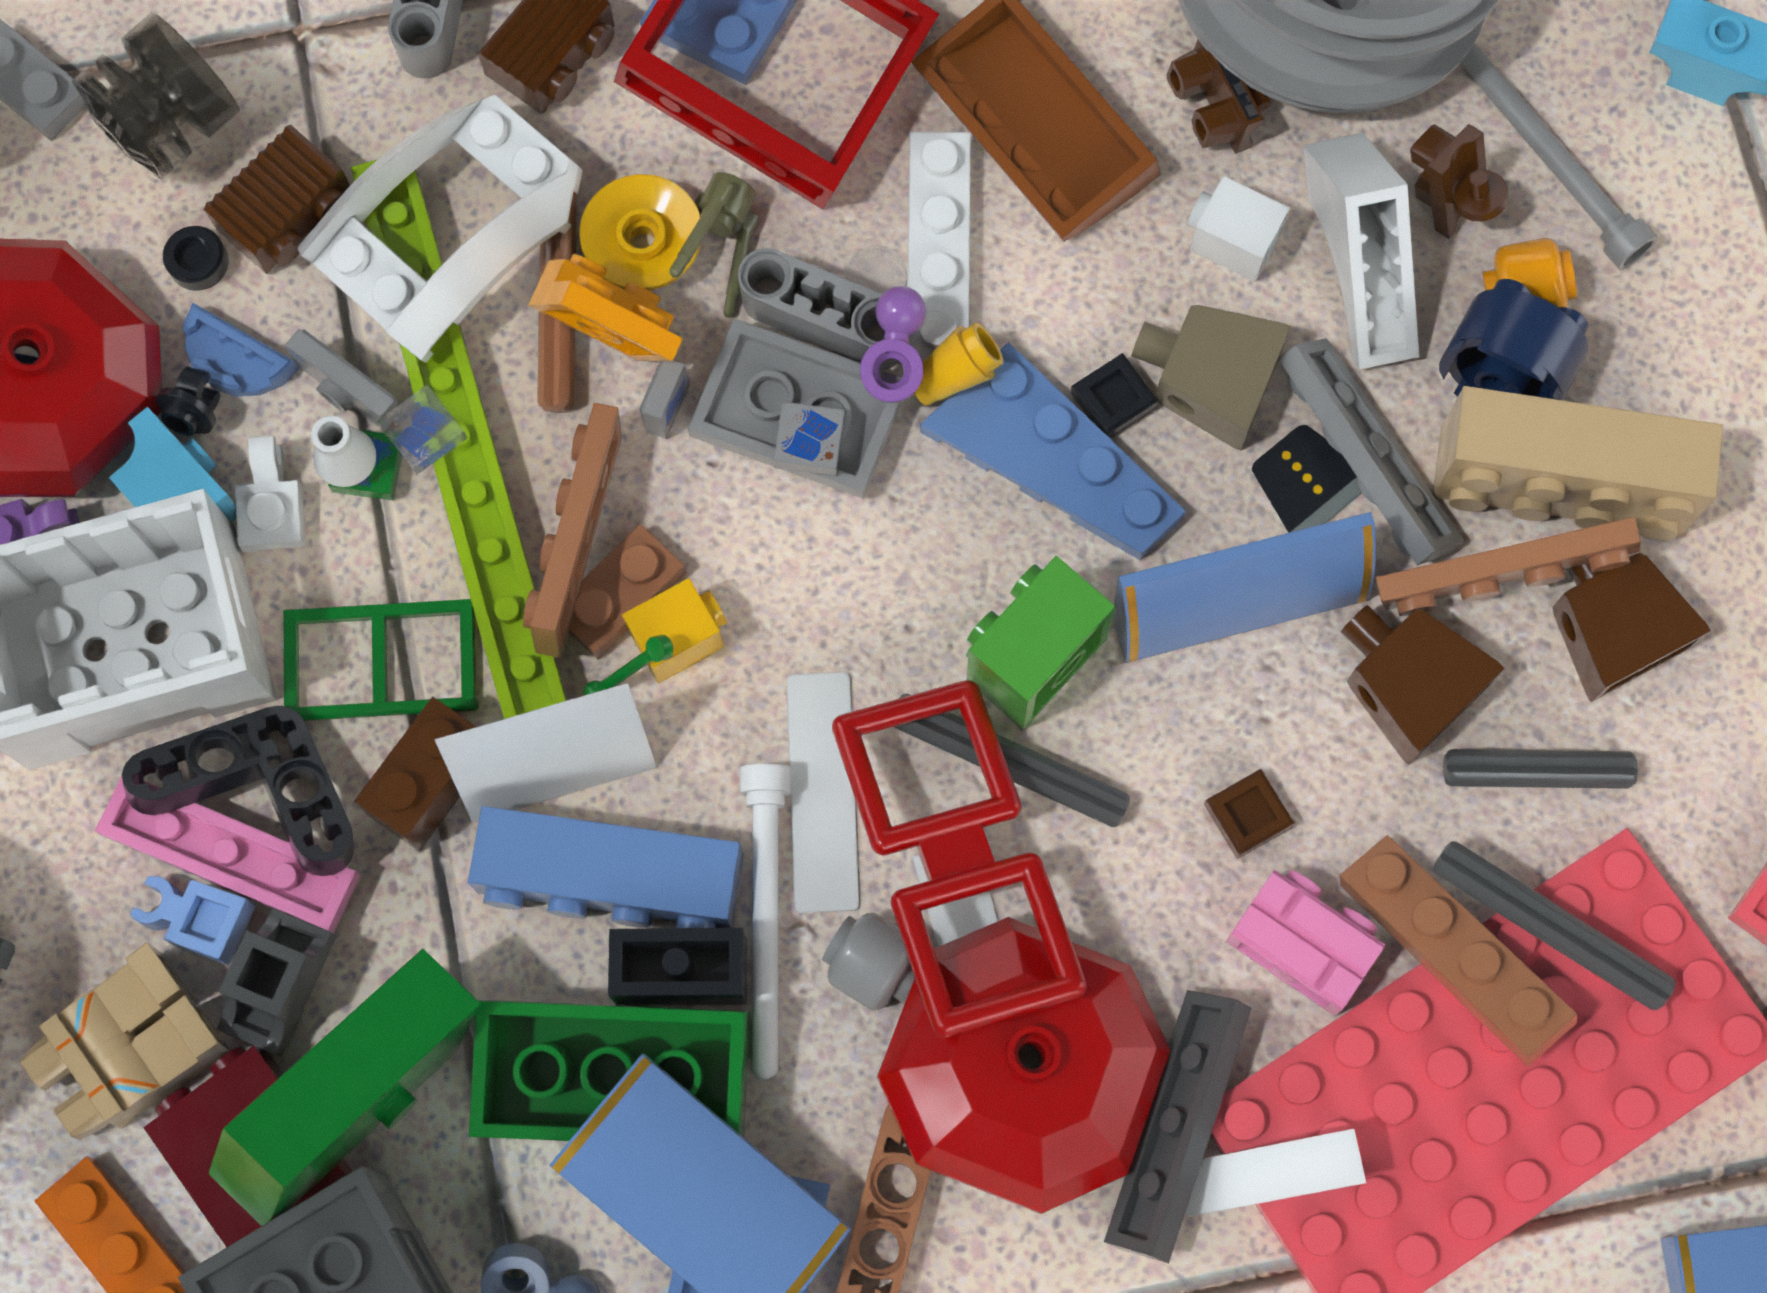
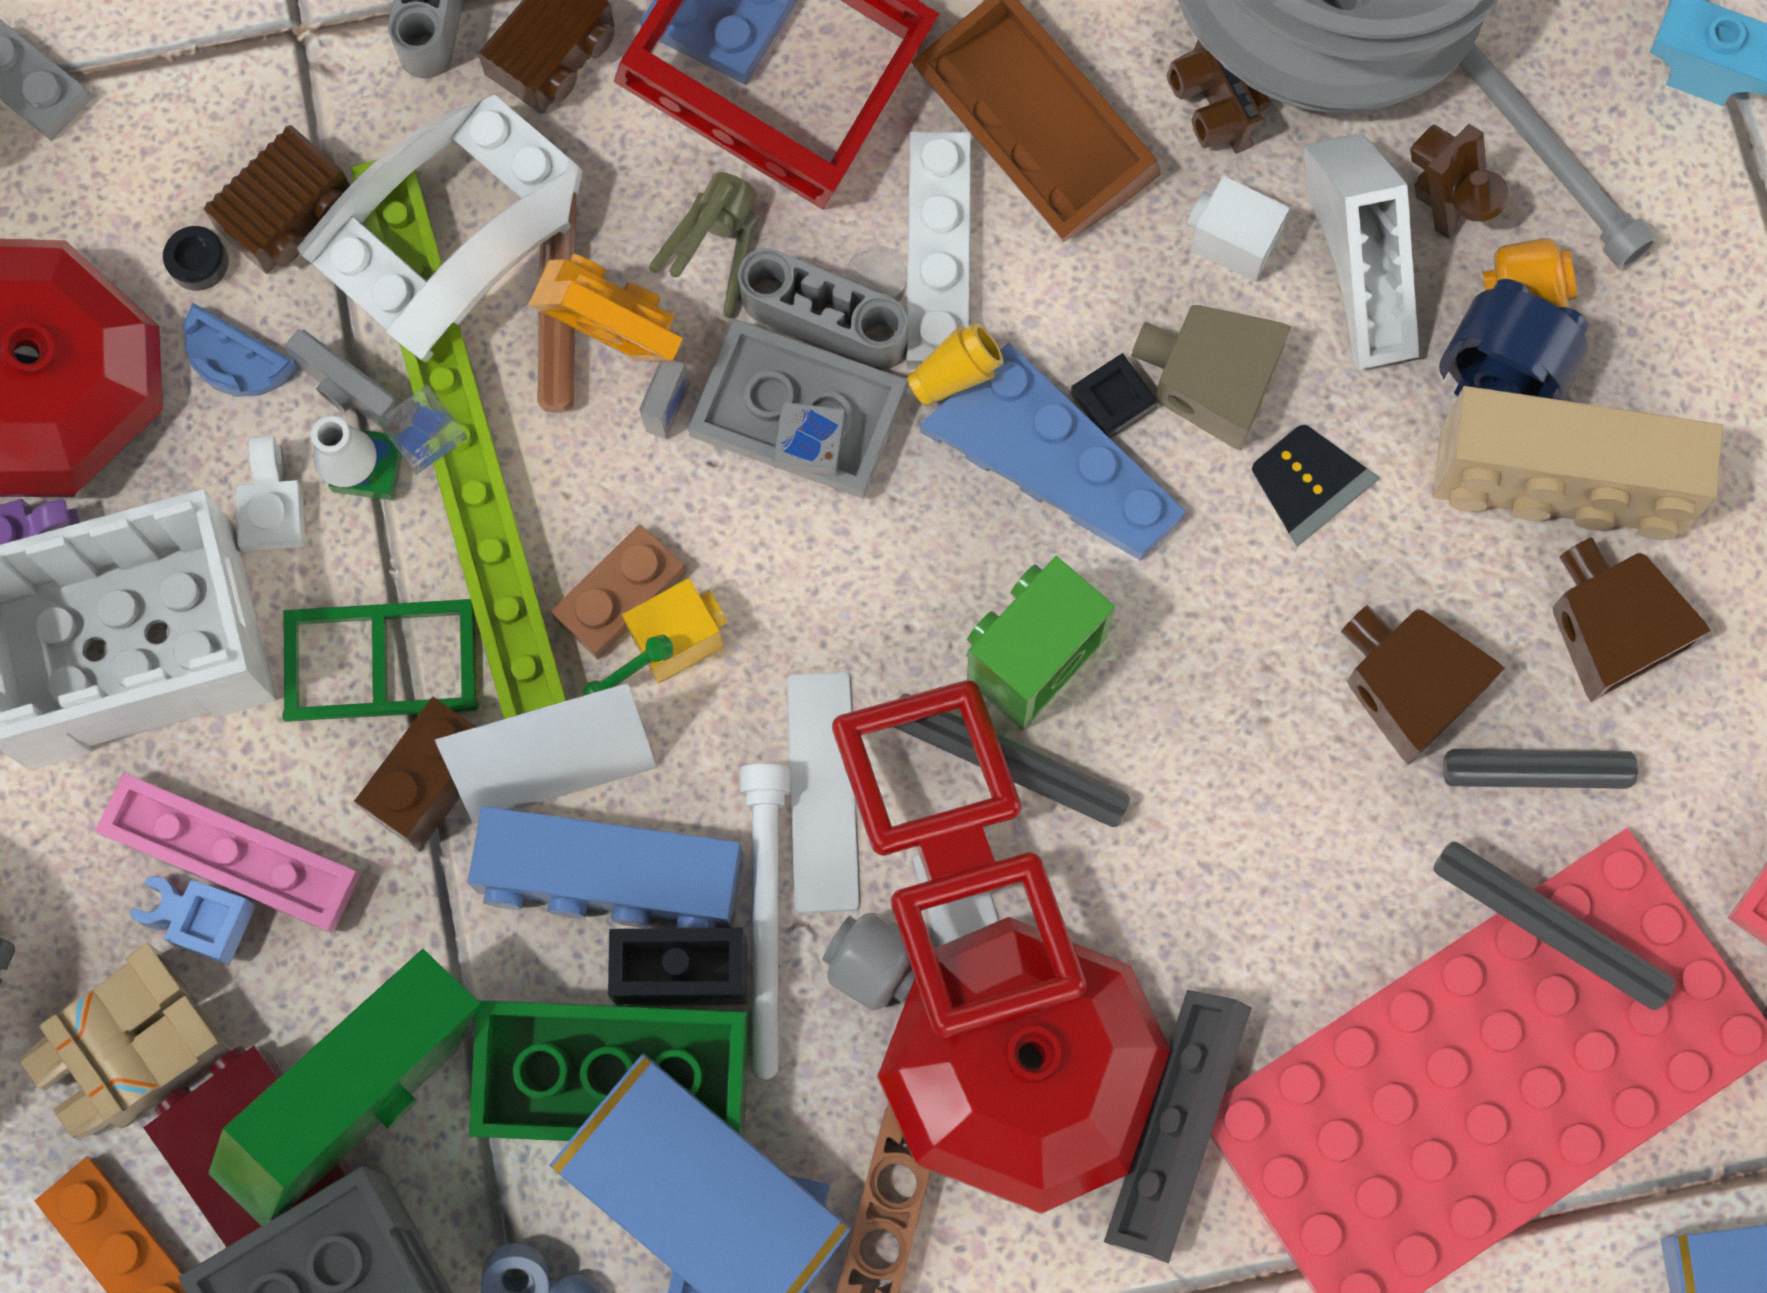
clear smoke wheel [72,12,240,180] -> none
medium azure brick [109,407,236,522] -> none
black beam [122,706,354,876] -> none
black plate [155,366,221,436] -> none
dark grey brick [217,908,337,1057] -> none
nougat plate [523,403,622,658] -> none
yellow dish [579,174,702,291] -> none
medium lavender plate [860,286,926,403] -> none
medium blue slope [1112,512,1376,663] -> none
white sticker [1186,1129,1366,1217] -> none
reddish brown tile [1204,769,1295,859] -> none
bright pink brick [1225,870,1385,1016] -> none
light grey plate [1278,338,1465,565] -> none
nougat plate [1339,835,1577,1067] -> none
nougat plate [1376,517,1641,616] -> none

